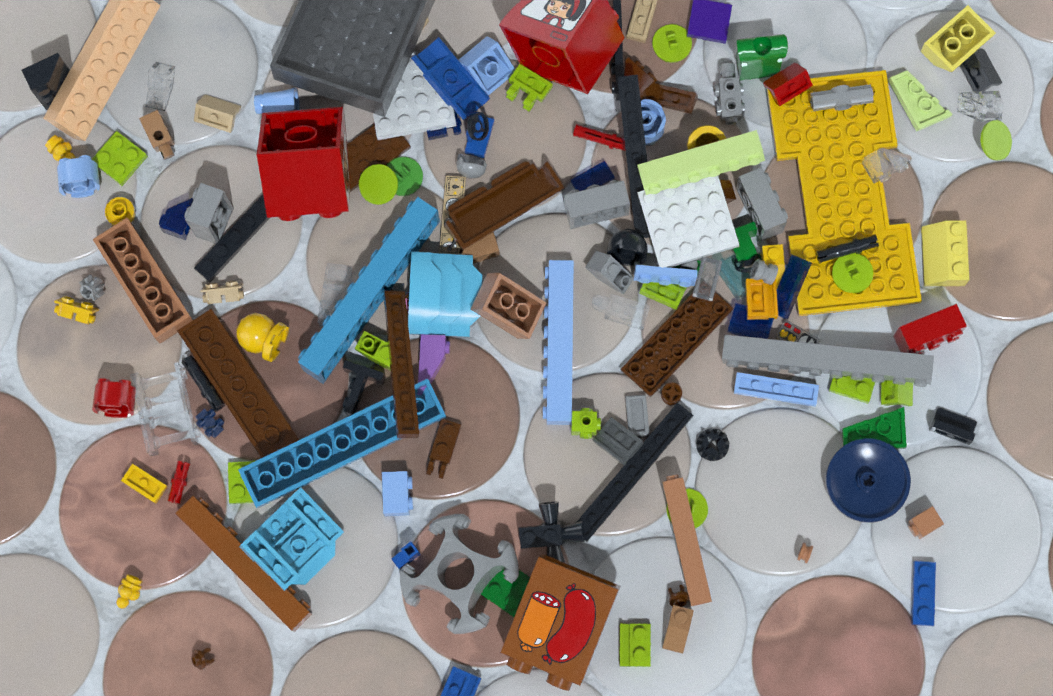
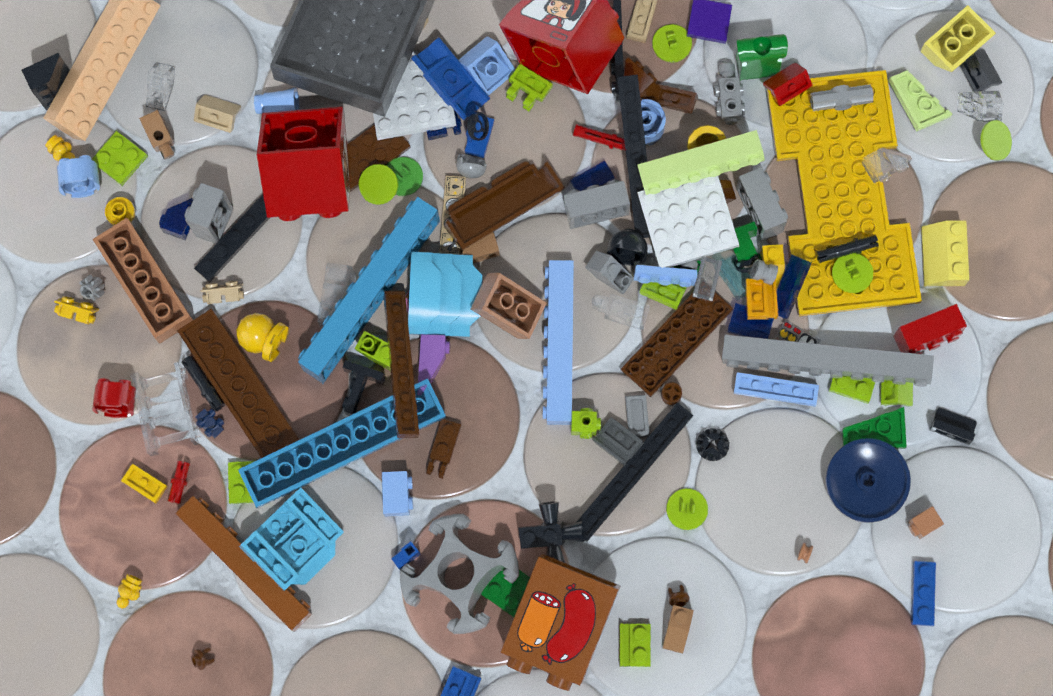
nougat brick [662,474,712,606] -> none

